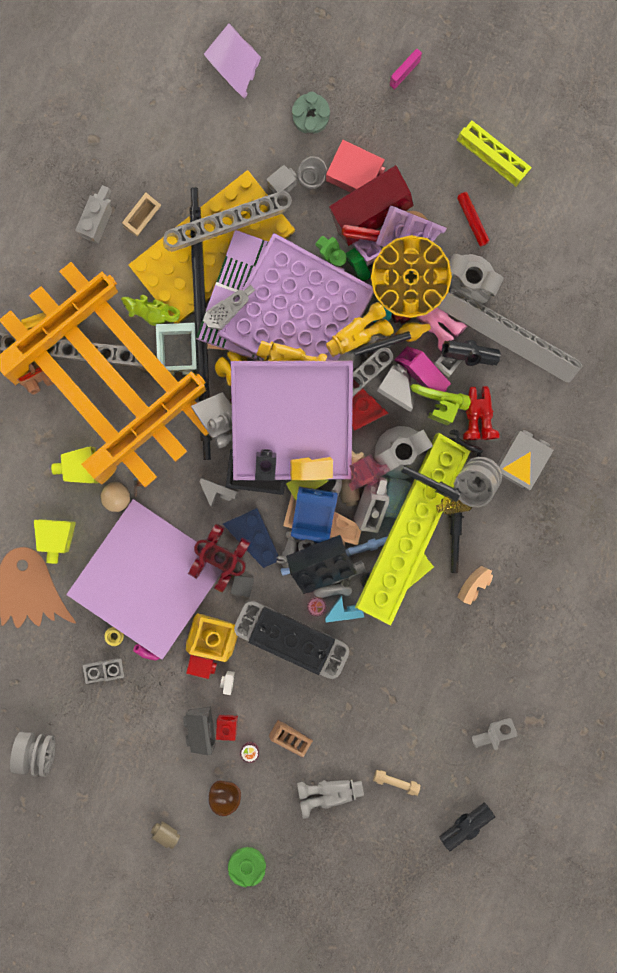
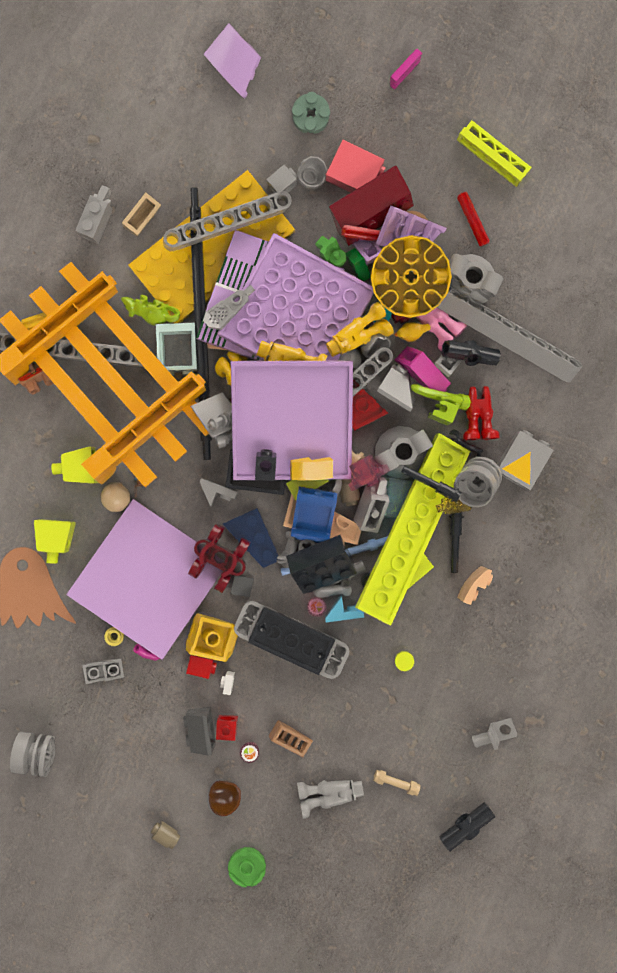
black bar [353,331,411,356] -> none
none -> neon yellow tile [395,651,414,671]

